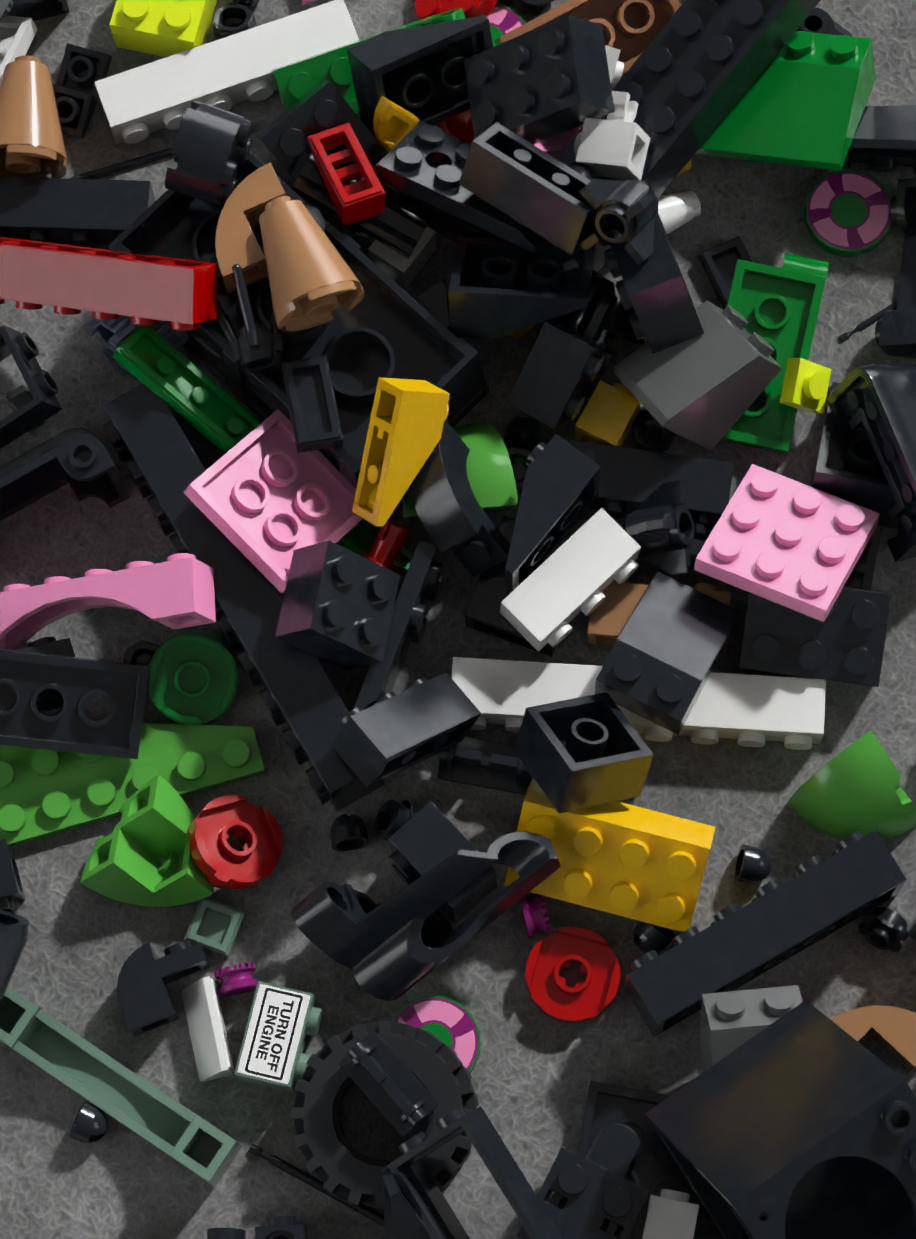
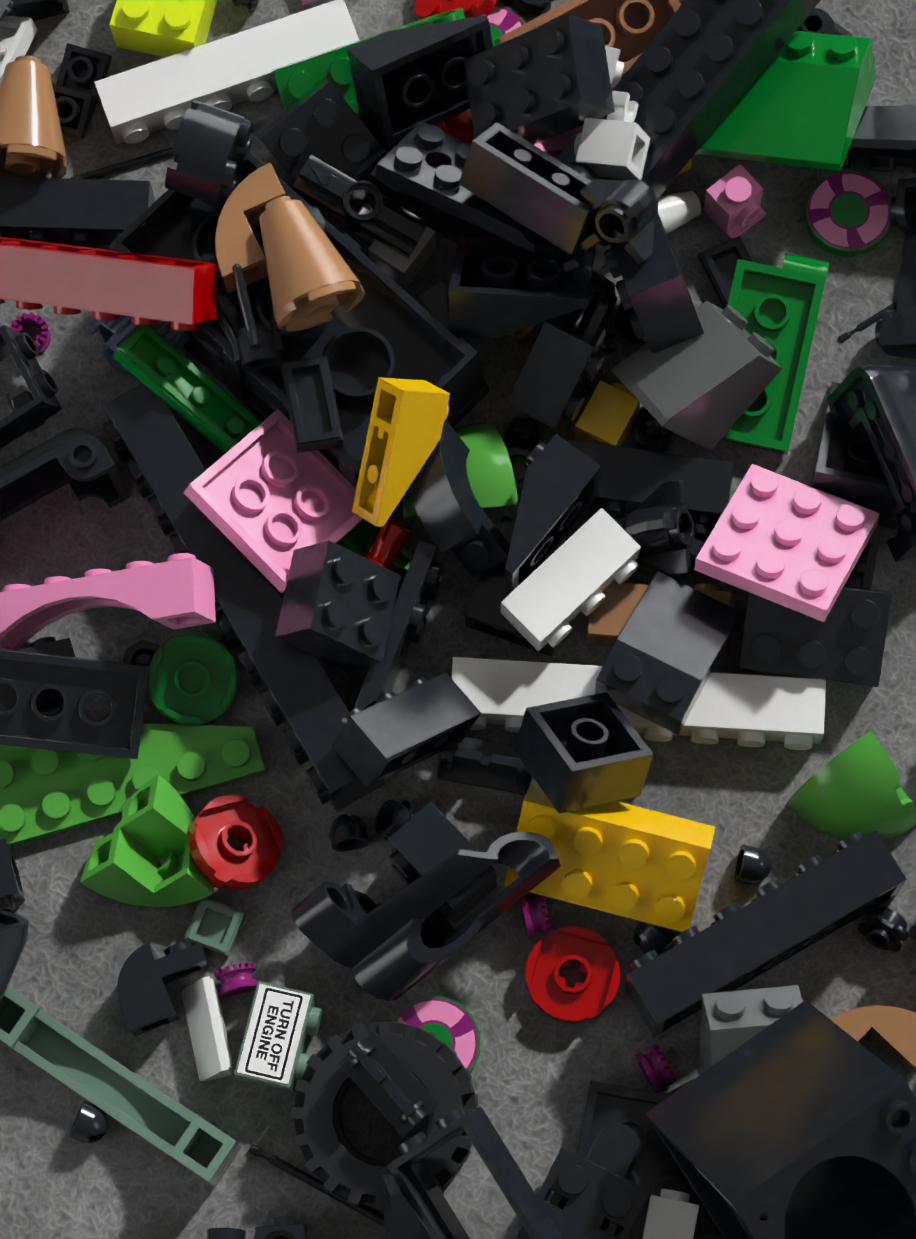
black tile [212,3,256,40] -> none
red slope [307,123,385,225] -> none
yellow tile [373,96,420,152] -> none
neon yellow plate [779,358,832,413] -> none
none -> magenta bush [9,312,51,354]
none -> magenta bush [635,1044,677,1093]
none -> bright pink brick [704,164,766,240]

